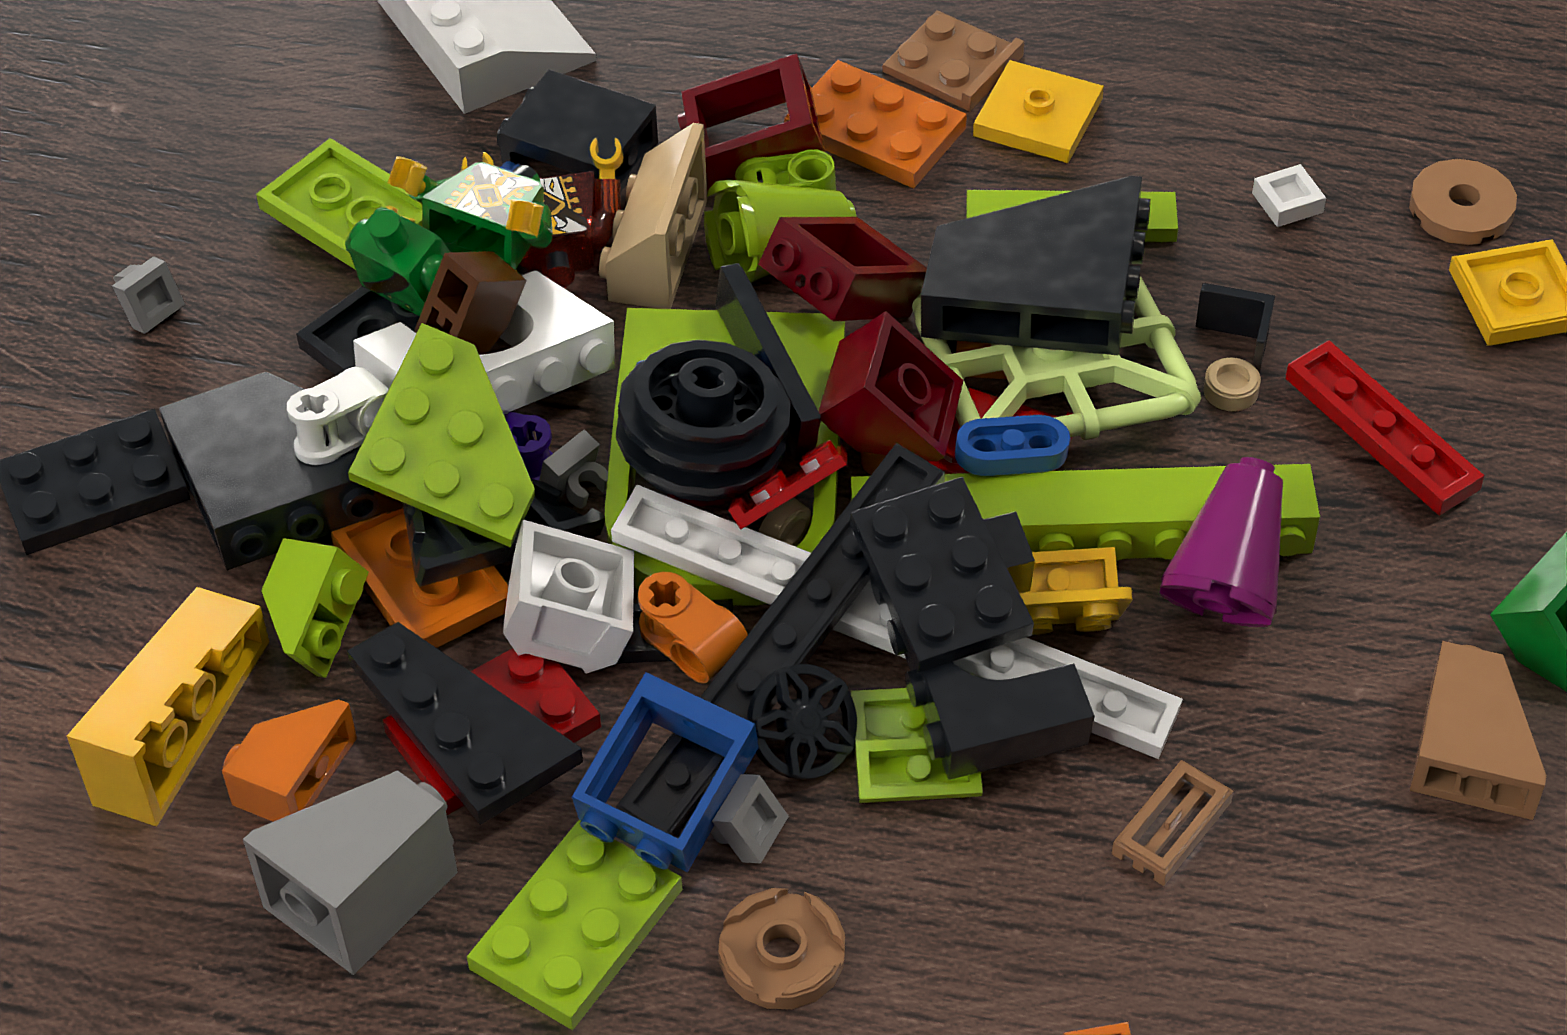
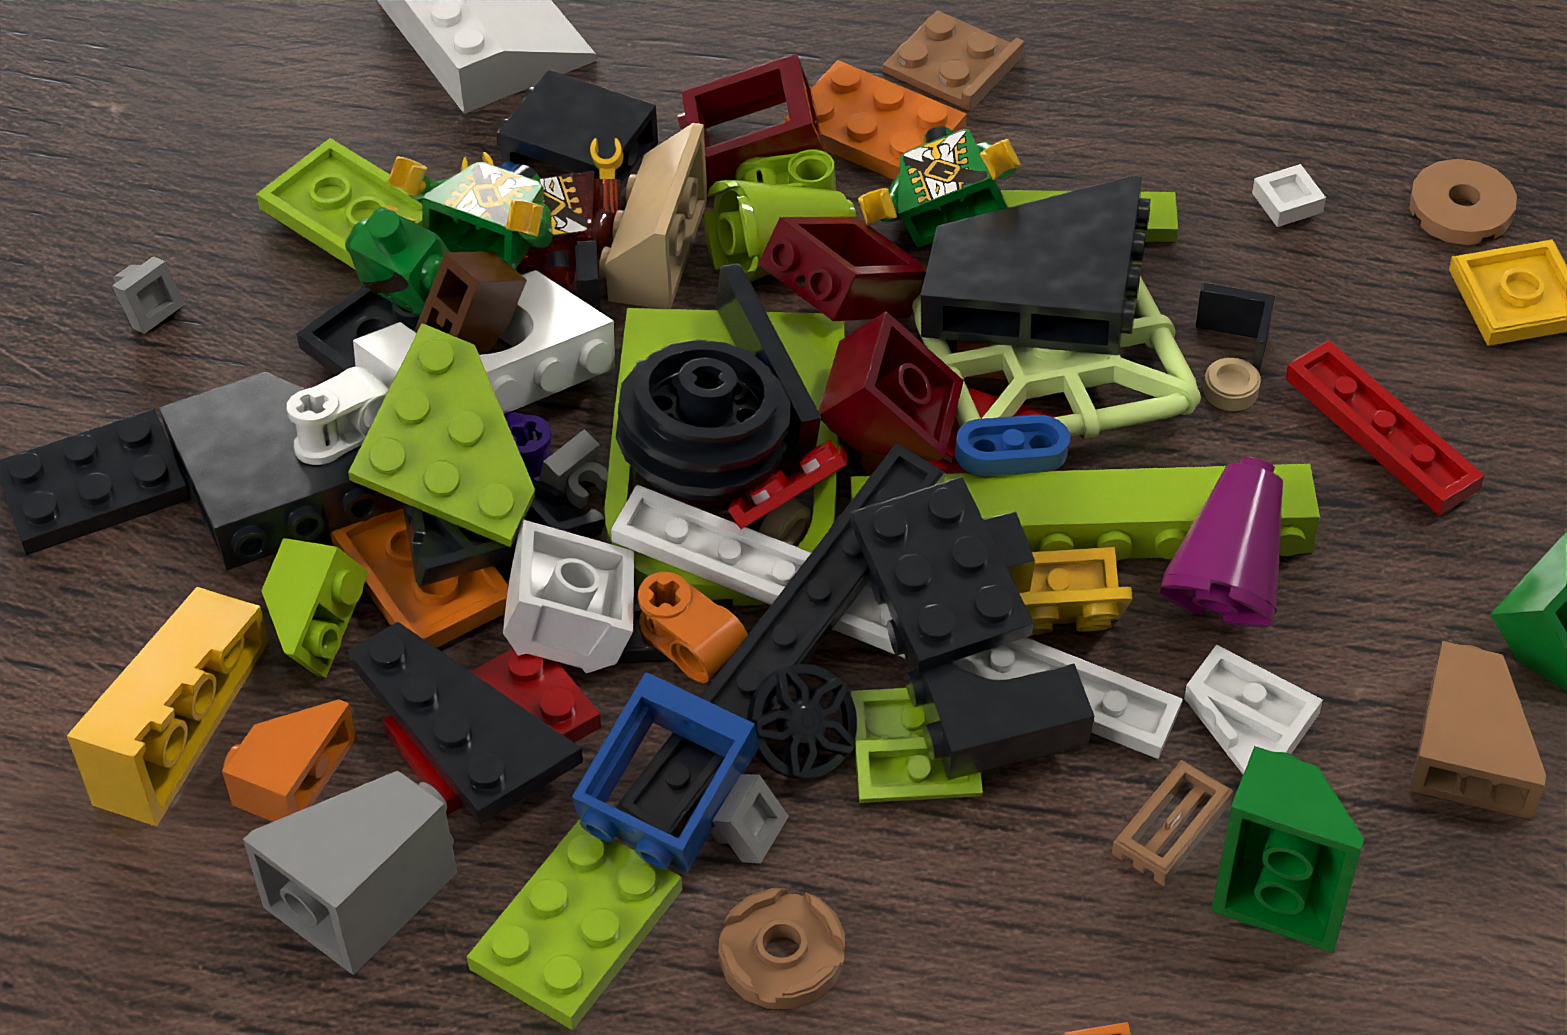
yellow plate [973,60,1104,163] -> none
none -> black tile [575,240,601,312]
none -> torso [858,126,1021,248]
none -> white wing [1184,645,1323,774]
none -> green slope [1211,746,1364,953]

